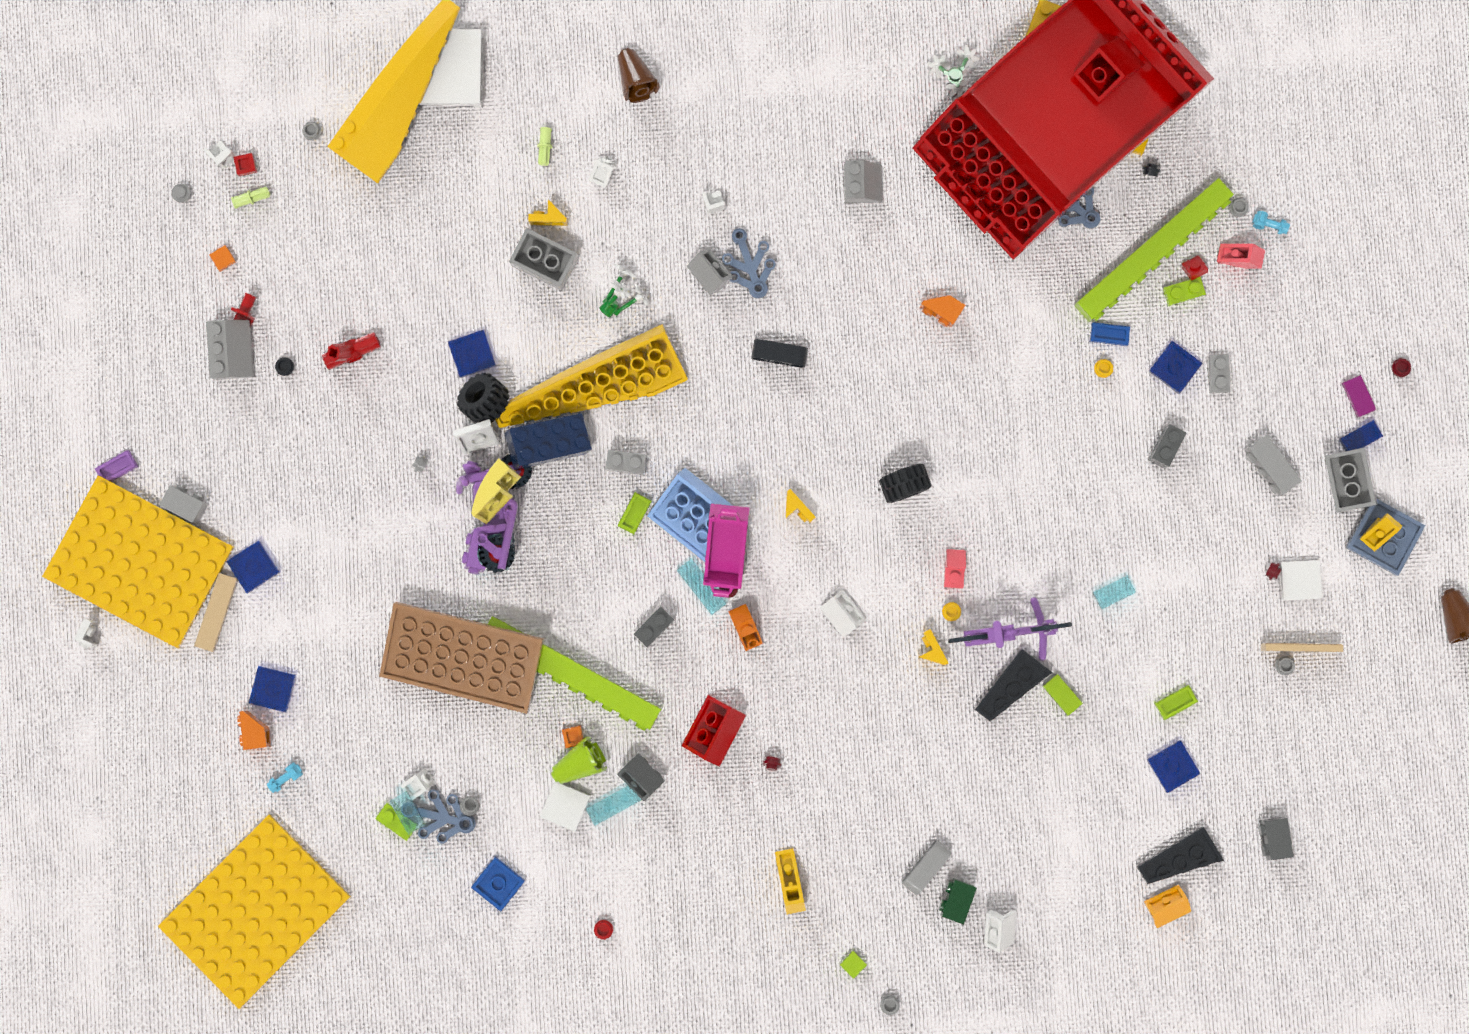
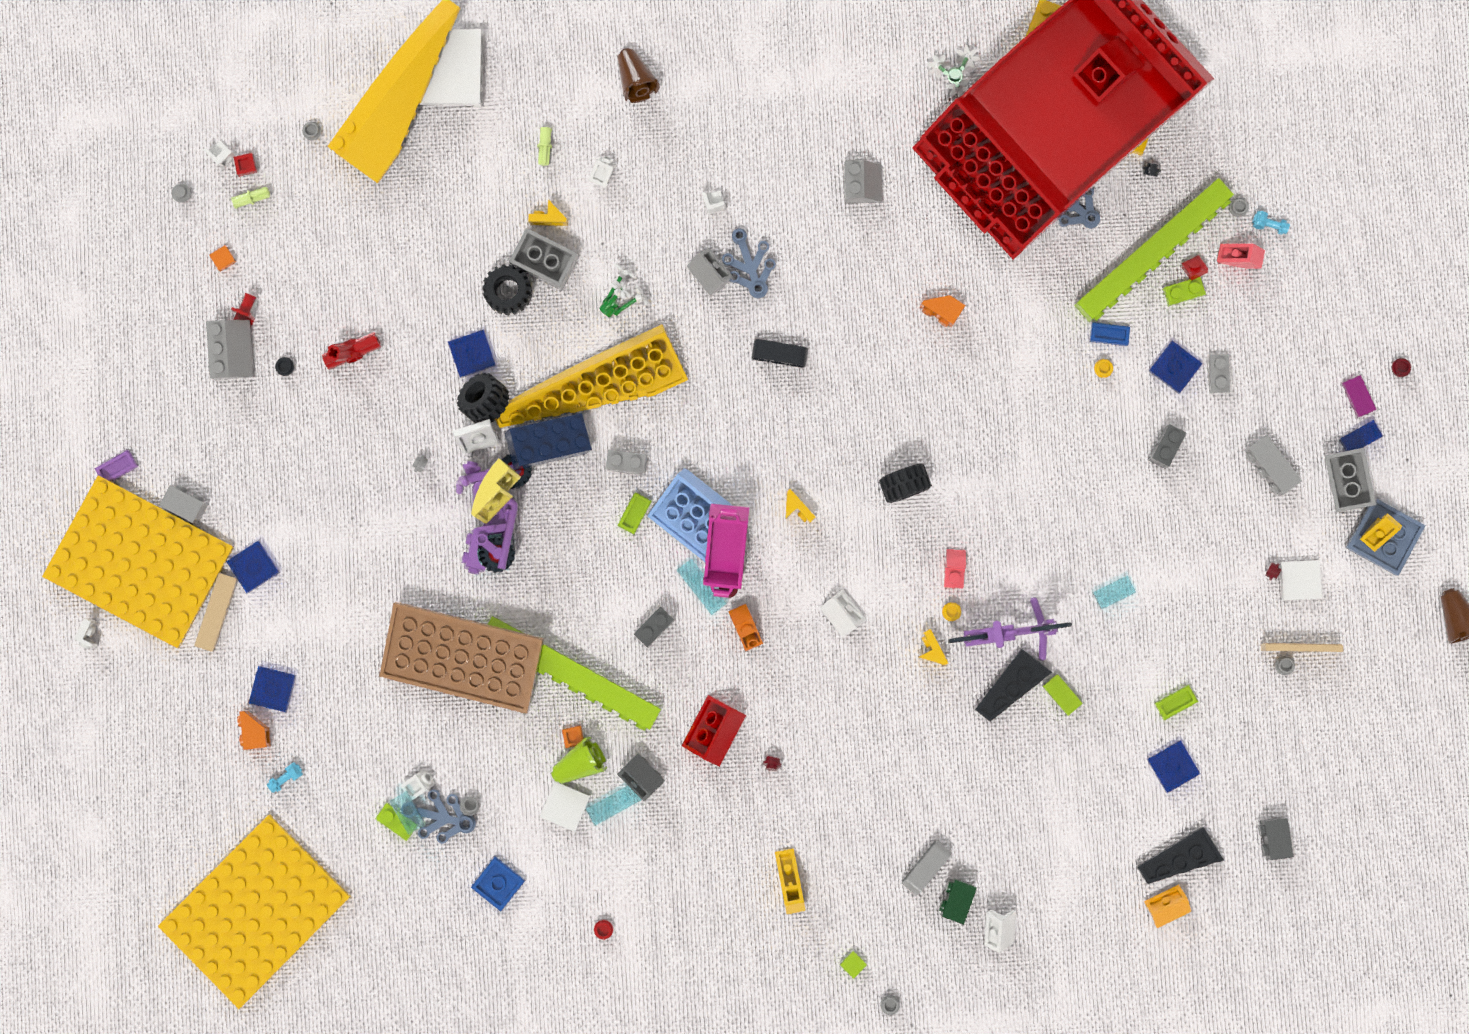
none -> black tyre [482,264,532,315]

